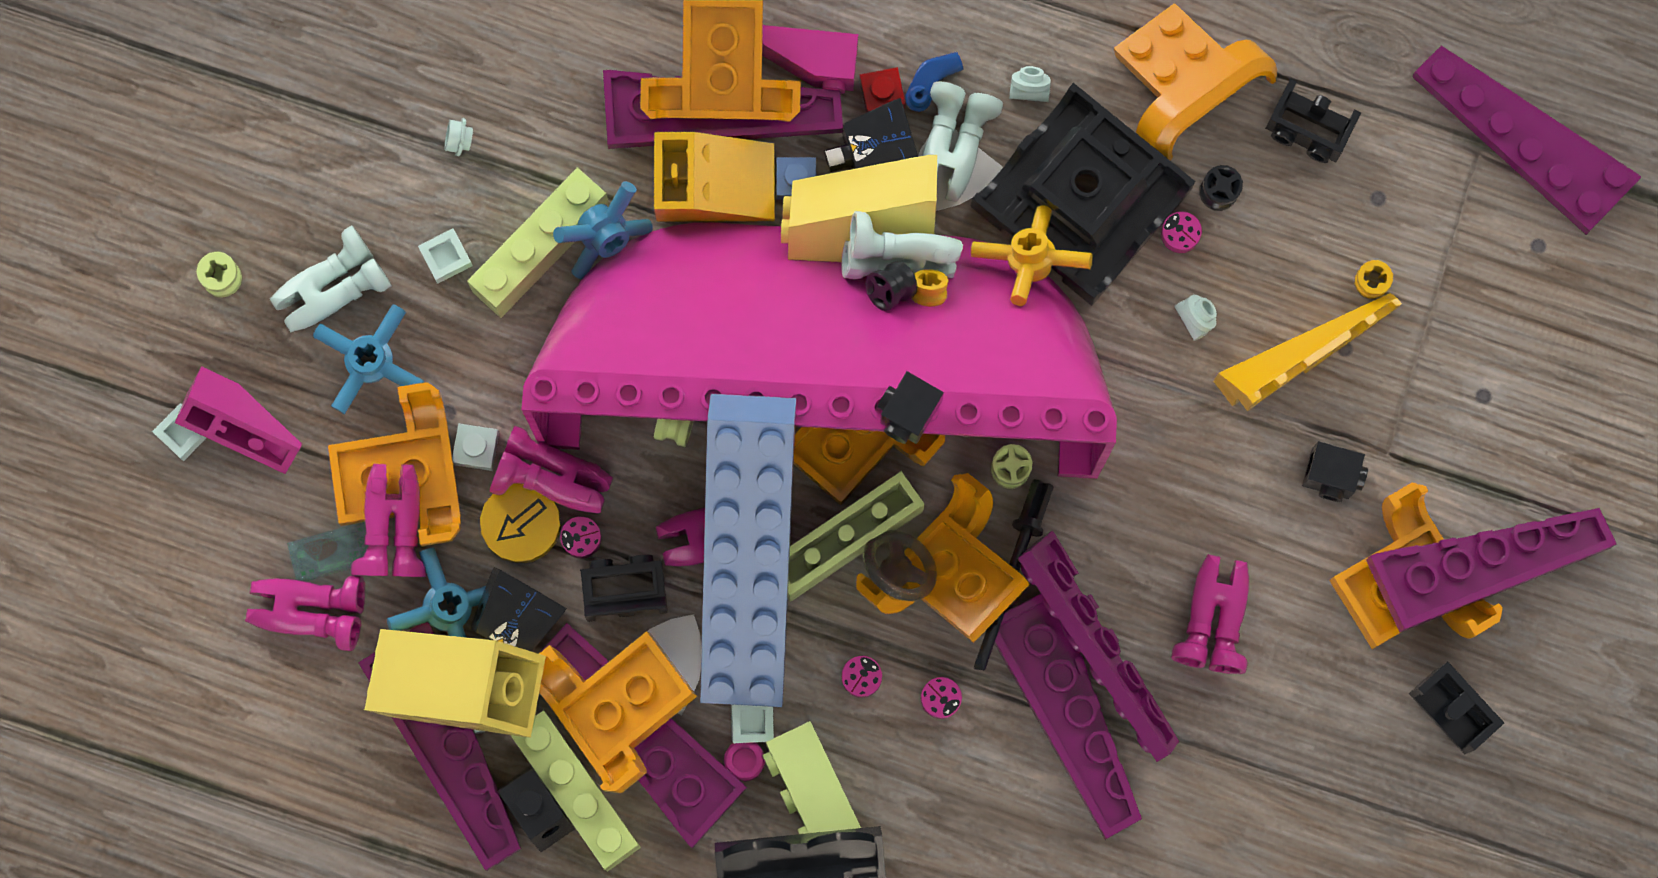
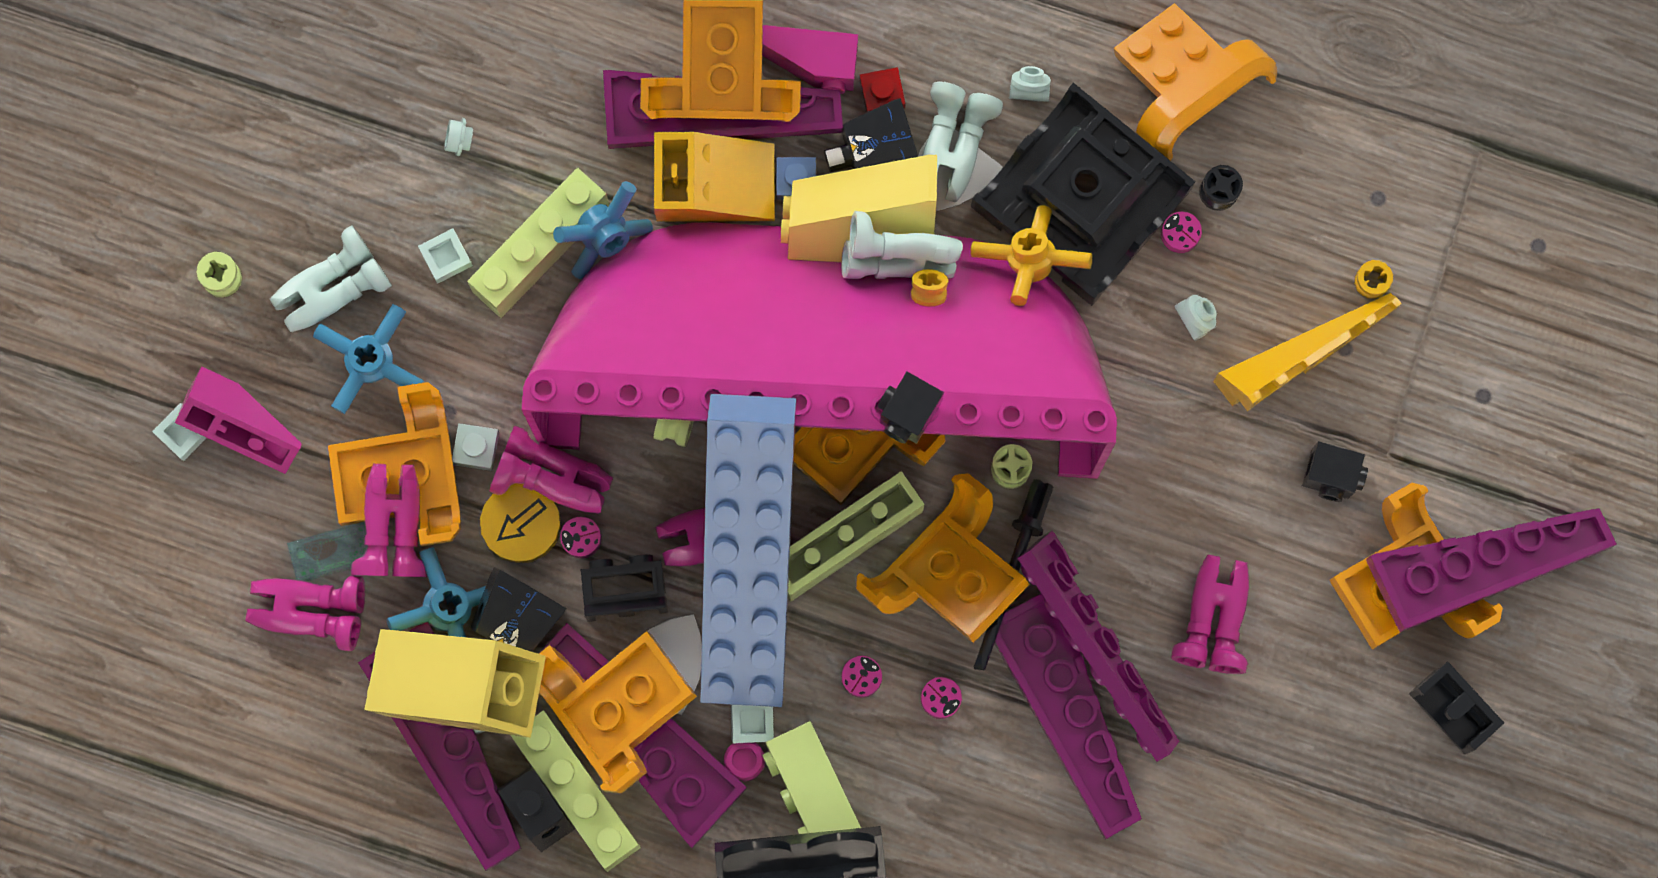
clear smoke piece [863,530,937,601] -> none
black wheel [865,261,918,311] -> none
blue arm [905,52,964,112] -> none
black window [1265,78,1361,163] -> none
magenta wing [1412,45,1641,235] -> none

